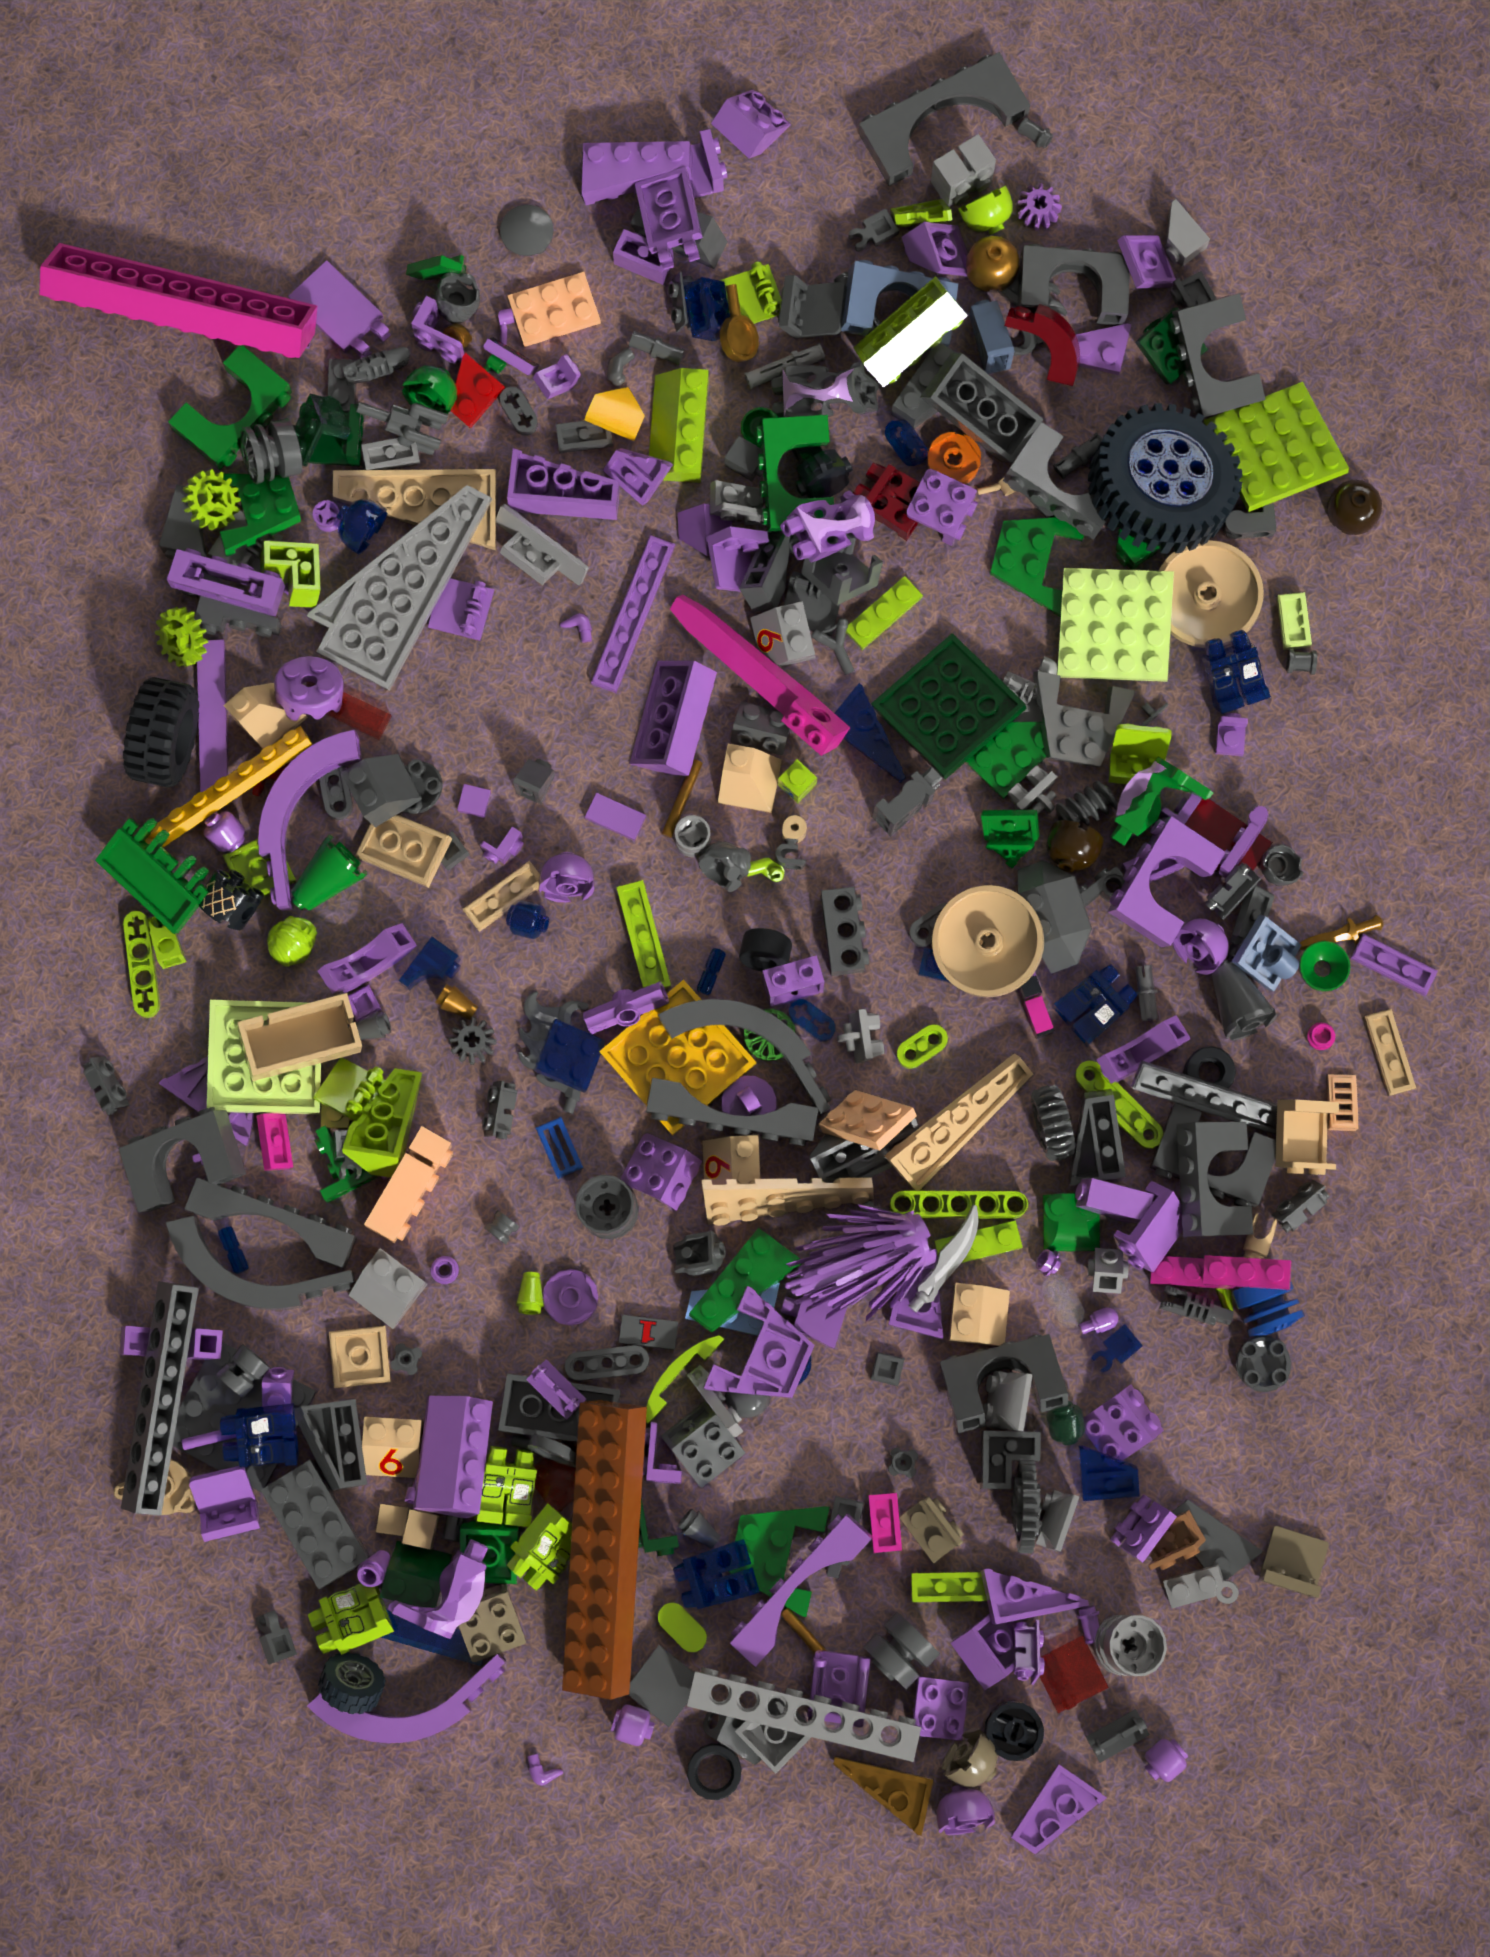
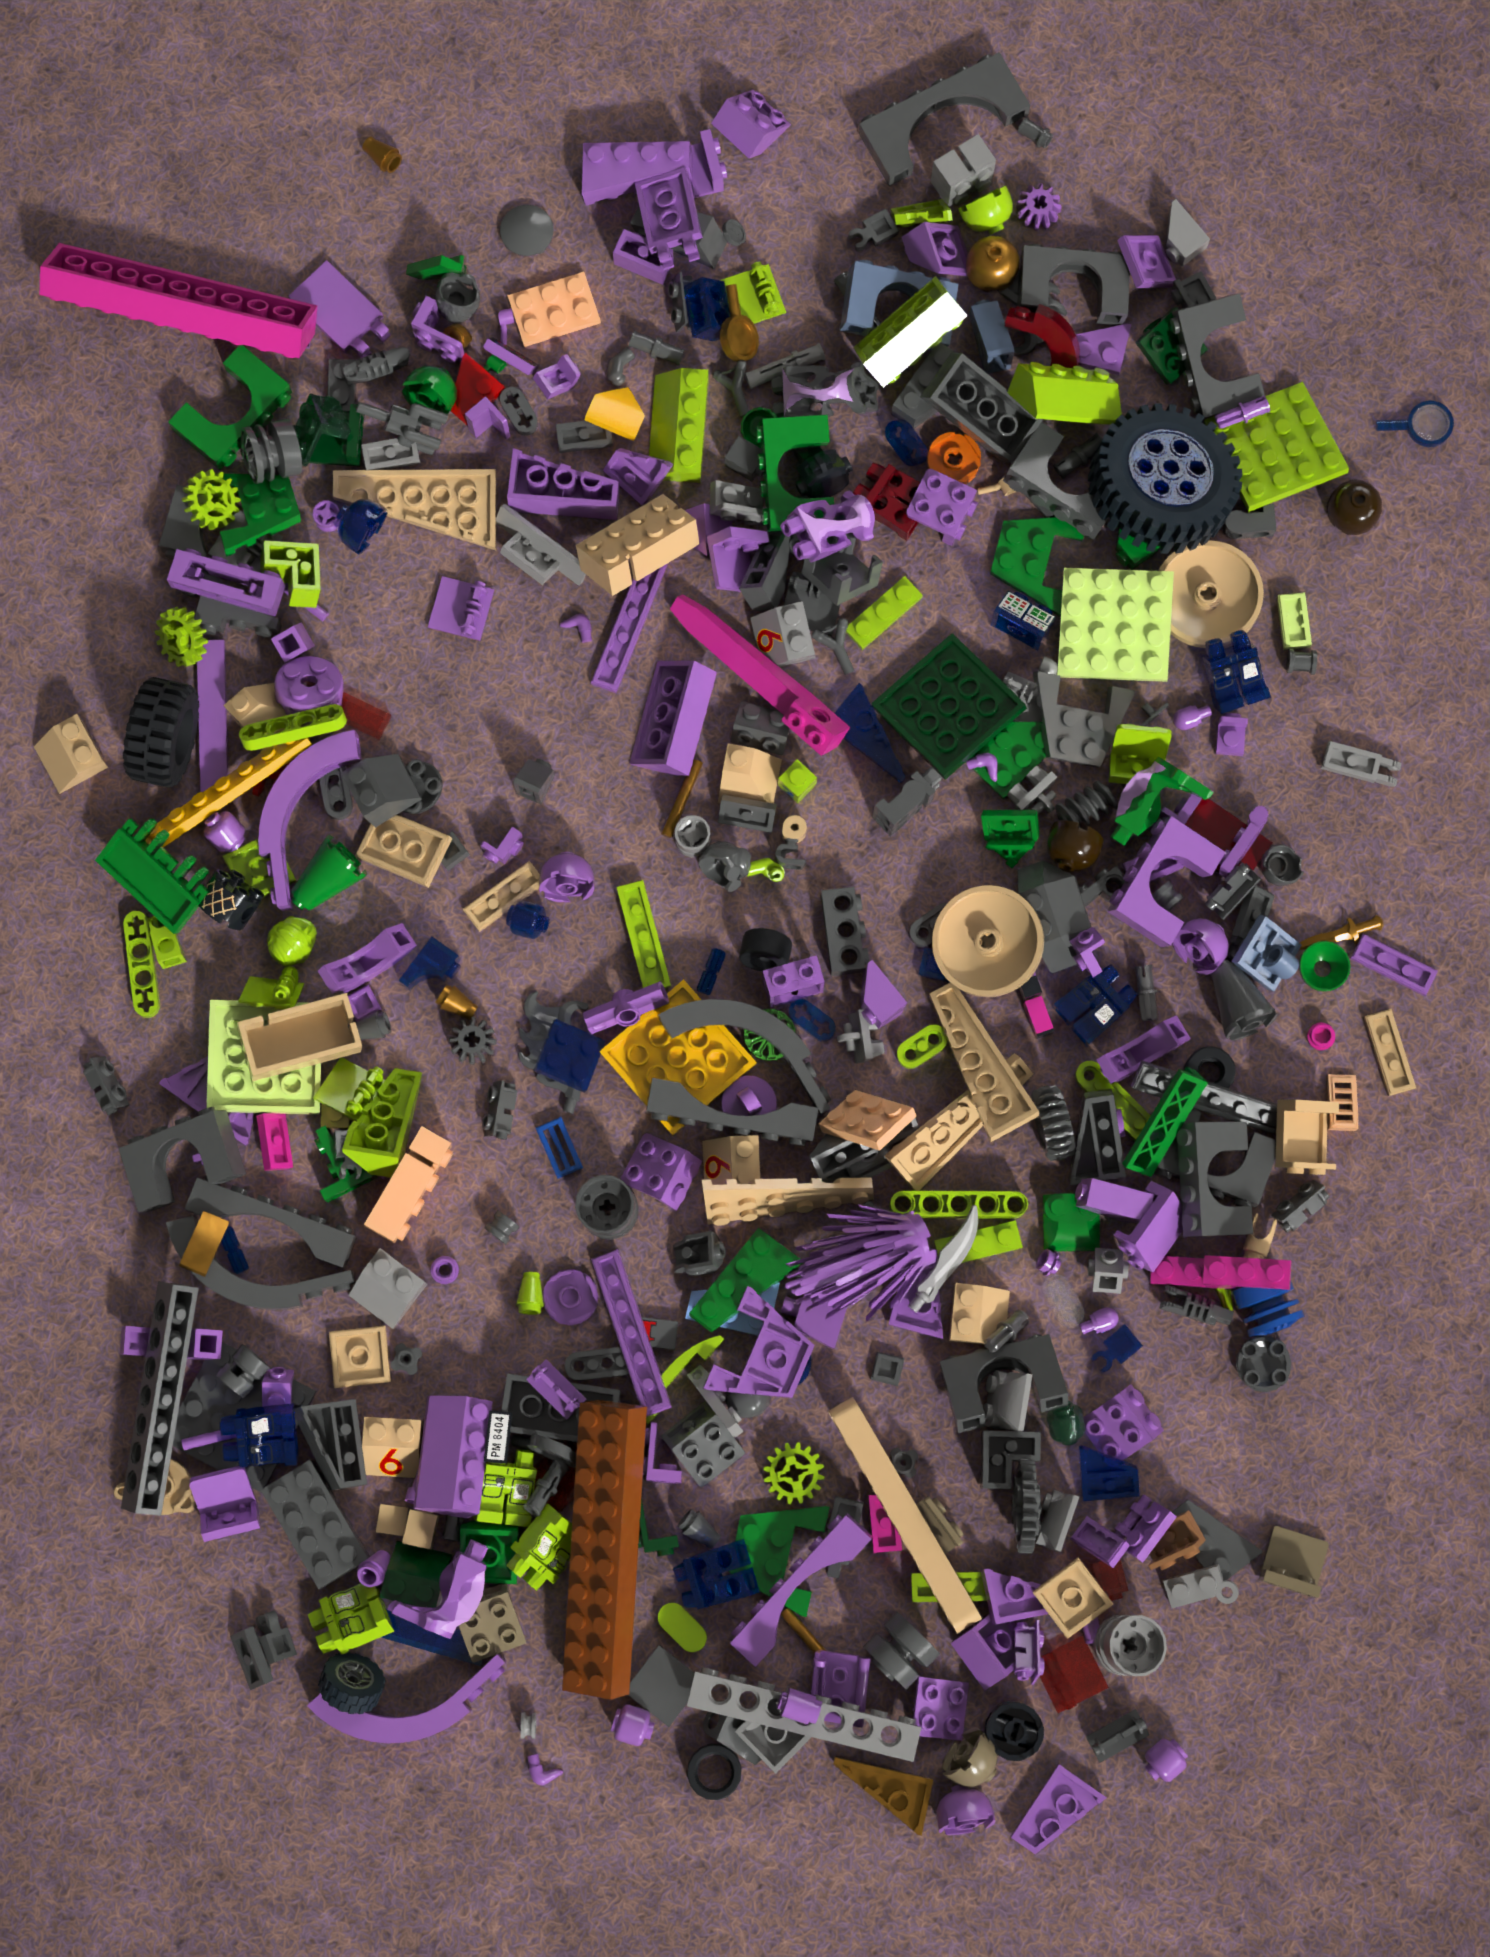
light grey wing [307,485,492,691] -> none
medium lavender tile [457,784,491,818] -> none
medium lavender tile [585,793,646,841] -> none
dark grey bracket [778,275,847,339] -> none
none -> tan slope [34,714,108,794]
none -> pearl gold slope [179,1211,229,1277]
none -> dark grey plate [230,1626,274,1690]
none -> lime hinge [238,966,304,1010]
none -> lime beam [239,704,347,751]
none -> medium lavender brick [271,622,315,663]
none -> pearl gold cone [362,137,402,173]
none -> medium lavender panel [465,396,511,440]
none -> sticker [484,1410,512,1464]
none -> light grey bush [521,1712,537,1739]
none -> dark grey pin [523,1459,569,1516]
none -> tan piece [576,494,700,596]
none -> medium lavender tile [591,1249,672,1417]
none -> dark grey piece [713,360,749,417]
none -> dark grey plate [718,794,777,833]
none -> dark grey piece [722,219,746,246]
none -> lime gear [763,1442,825,1504]
none -> medium lavender brick [777,1688,822,1724]
none -> tan beam [828,1397,982,1634]
none -> medium lavender slope [861,960,907,1029]
none -> tan wing [929,982,1039,1142]
none -> medium lavender animal [966,753,998,782]
none -> flat silver axle [984,1310,1029,1352]
none -> clear blue slope [991,591,1056,651]
none -> lime slope [1007,362,1122,425]
none -> tan tile [1032,1557,1113,1639]
none -> medium lavender bracket [1070,927,1105,977]
none -> medium lavender plate [1070,1516,1130,1568]
none -> clear red brick [1090,1559,1129,1601]
none -> medium lavender piece [1116,1108,1125,1137]
none -> green fence [1122,1067,1208,1177]
none -> dark grey wheel [1152,881,1184,912]
none -> medium lavender cylinder [1173,705,1212,730]
none -> medium lavender axle [1215,395,1270,429]
none -> light grey hinge [1321,741,1402,787]
none -> piece [1376,401,1454,447]

